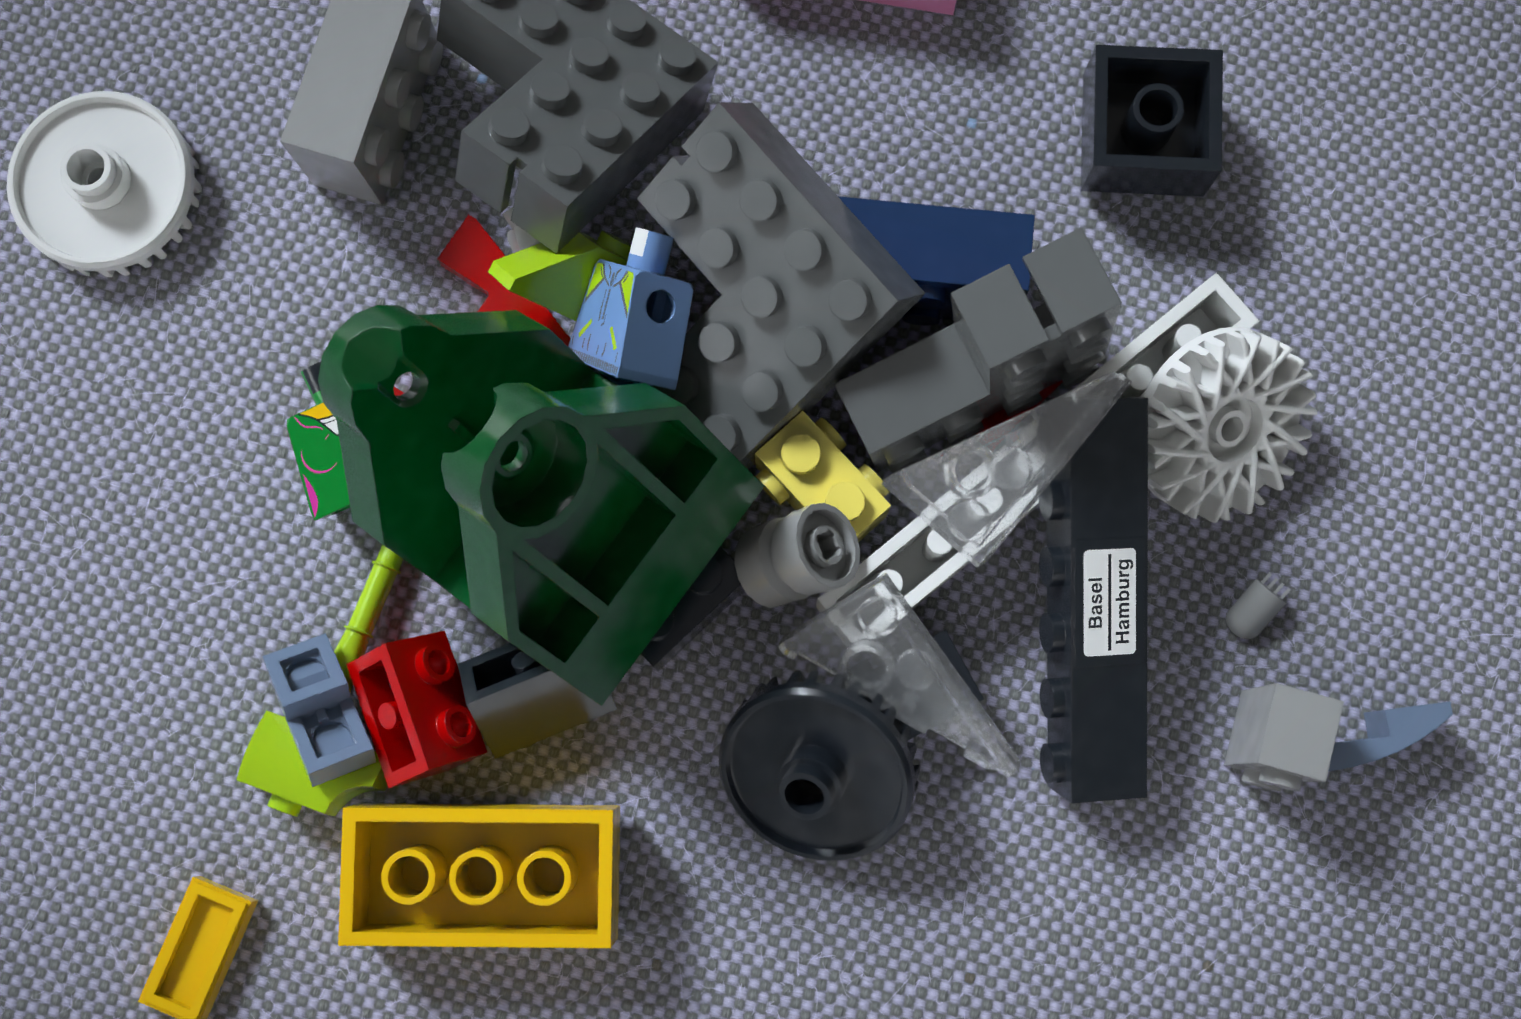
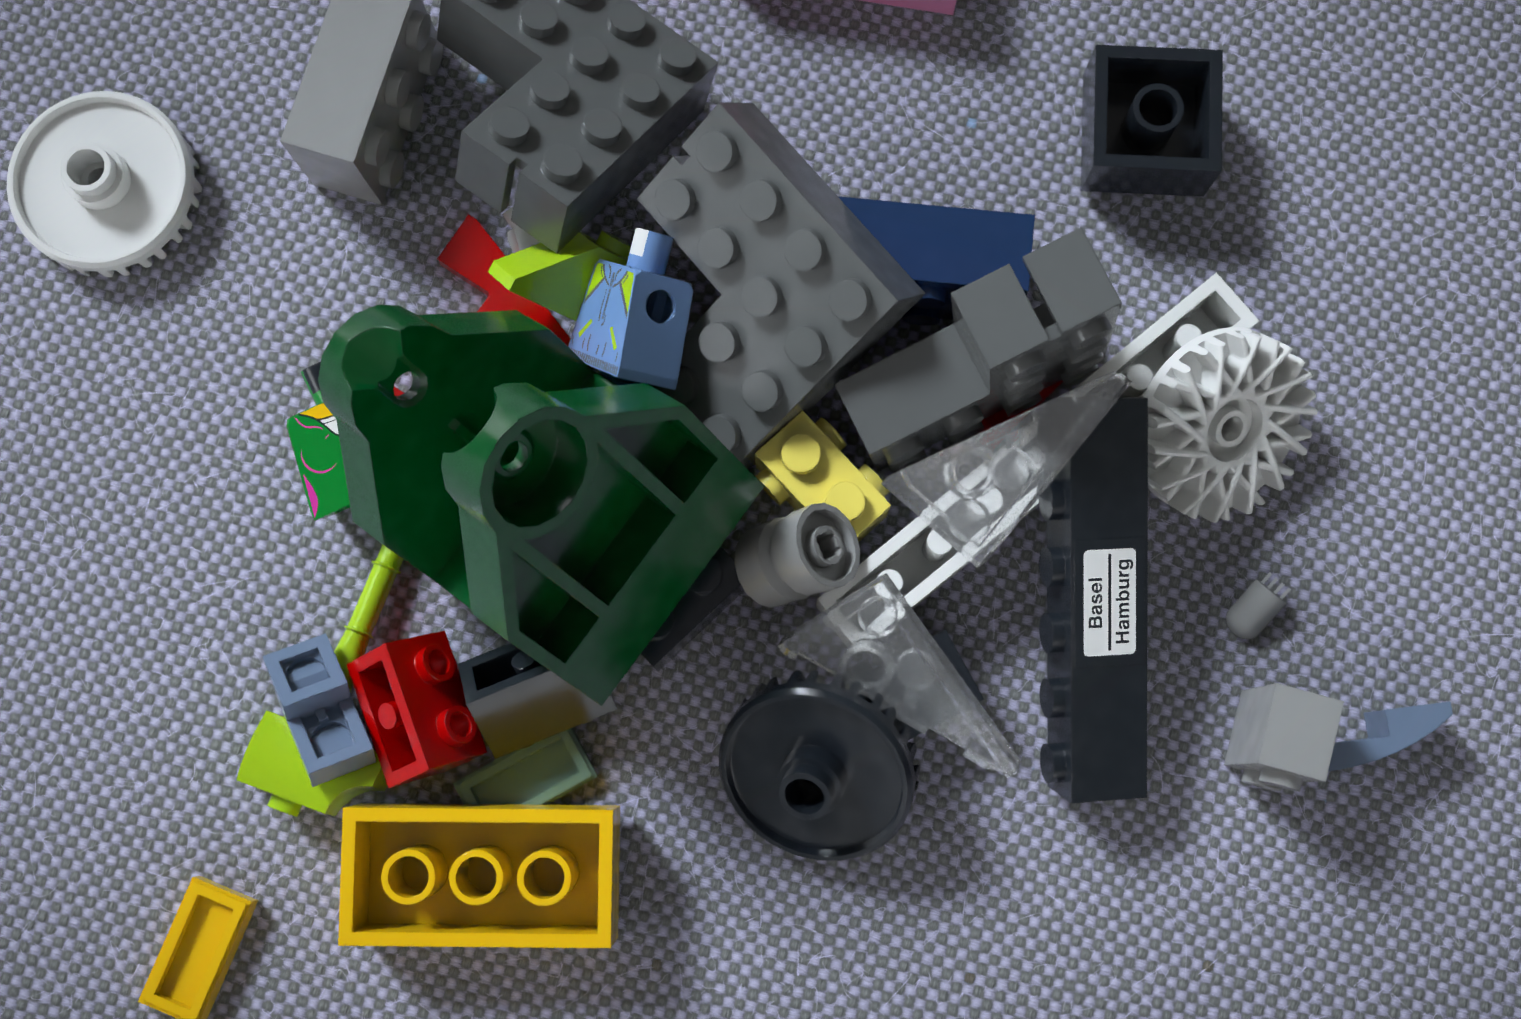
none -> sand green tile [453,728,598,805]

